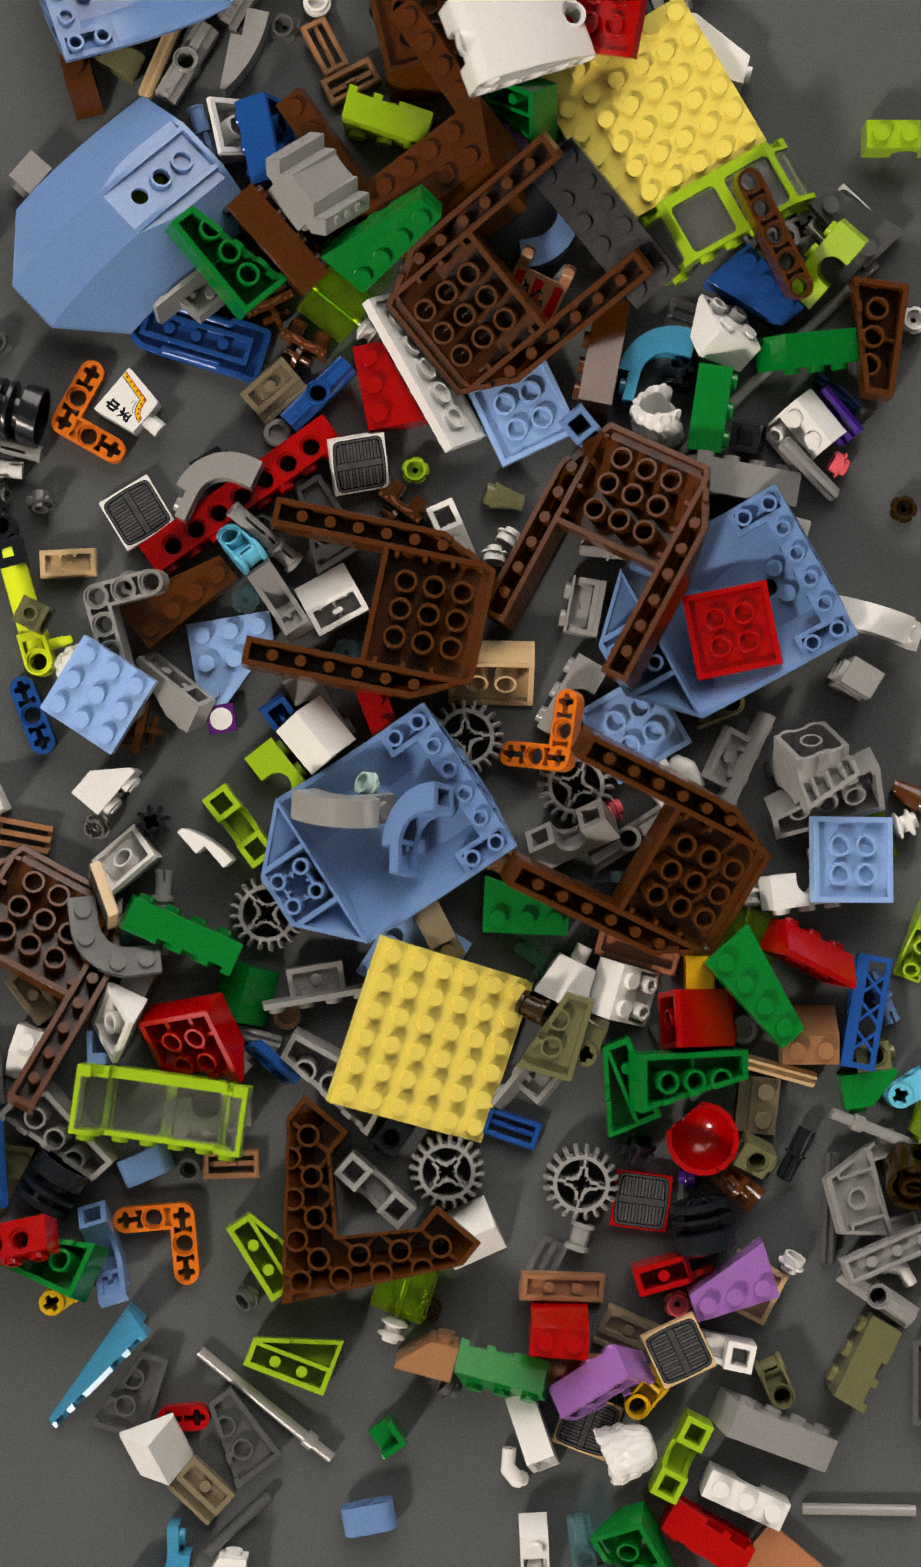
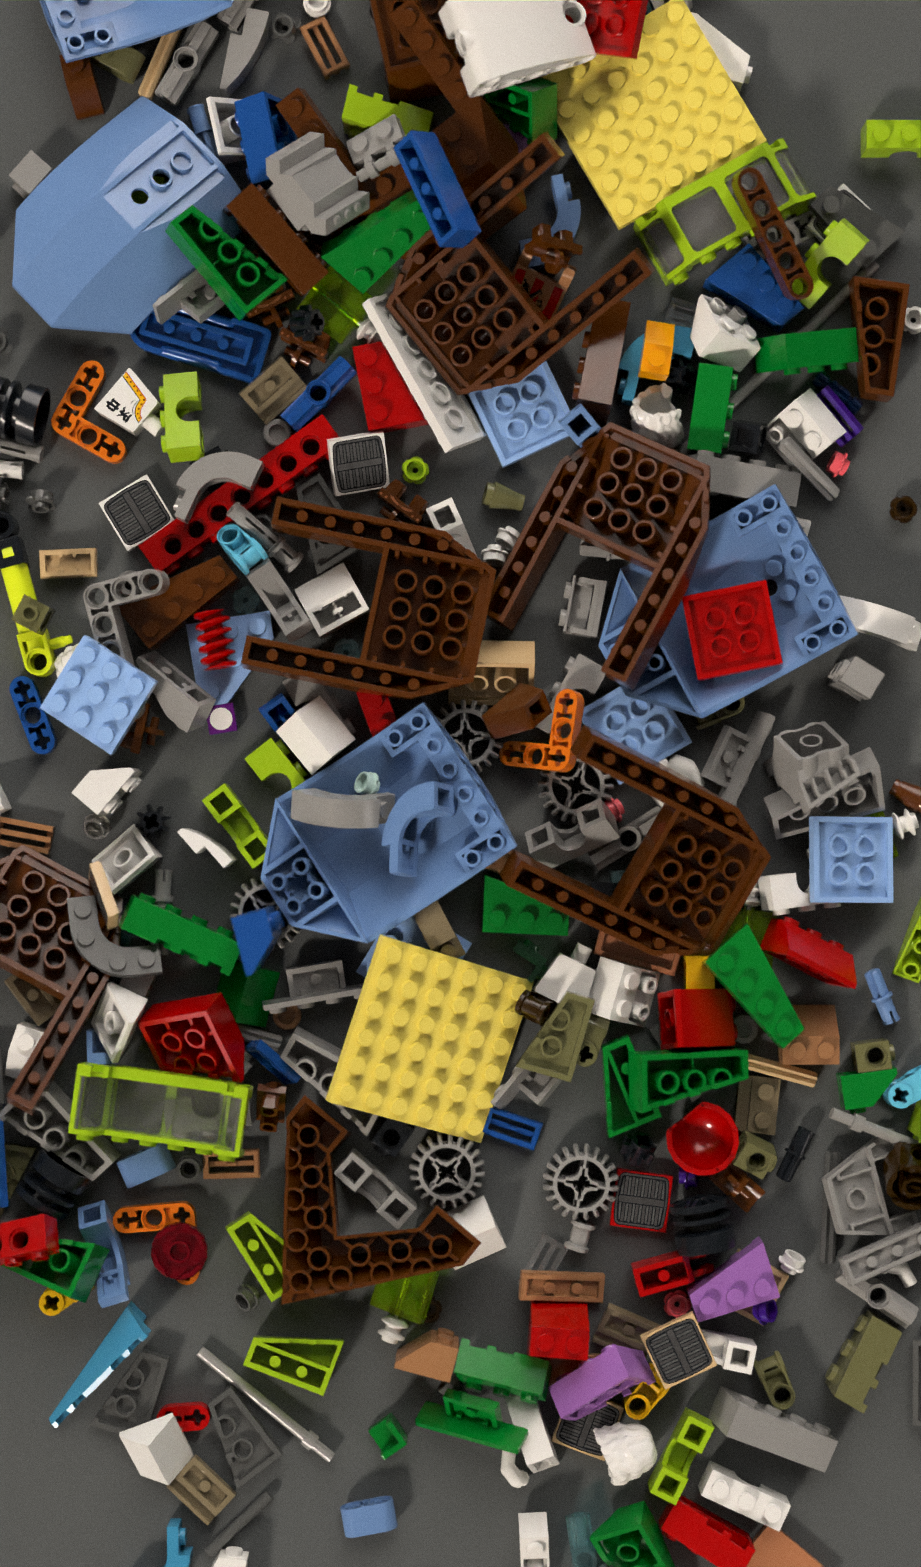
medium nougat tile [319,56,382,109] -> none
black plate [534,137,681,309] -> none
light grey bar [801,1503,916,1516] -> none
blue fence [836,953,893,1072] -> none
none -> dark red tile [151,1222,208,1280]
none -> lime arch [159,371,205,463]
none -> red piece [194,609,237,670]
none -> blue slope [231,905,285,976]
none -> reddish brown hips [256,1081,287,1132]
none -> black gear [289,304,325,341]
none -> light grey plate [346,114,405,182]
none -> blue brick [394,130,481,248]
none -> green bracket [415,1388,529,1454]
none -> reddish brown slope [482,683,552,739]
none -> reddish brown hips [524,223,583,274]
none -> light orange slope [638,320,675,382]
none -> dark purple plate [752,1300,778,1325]

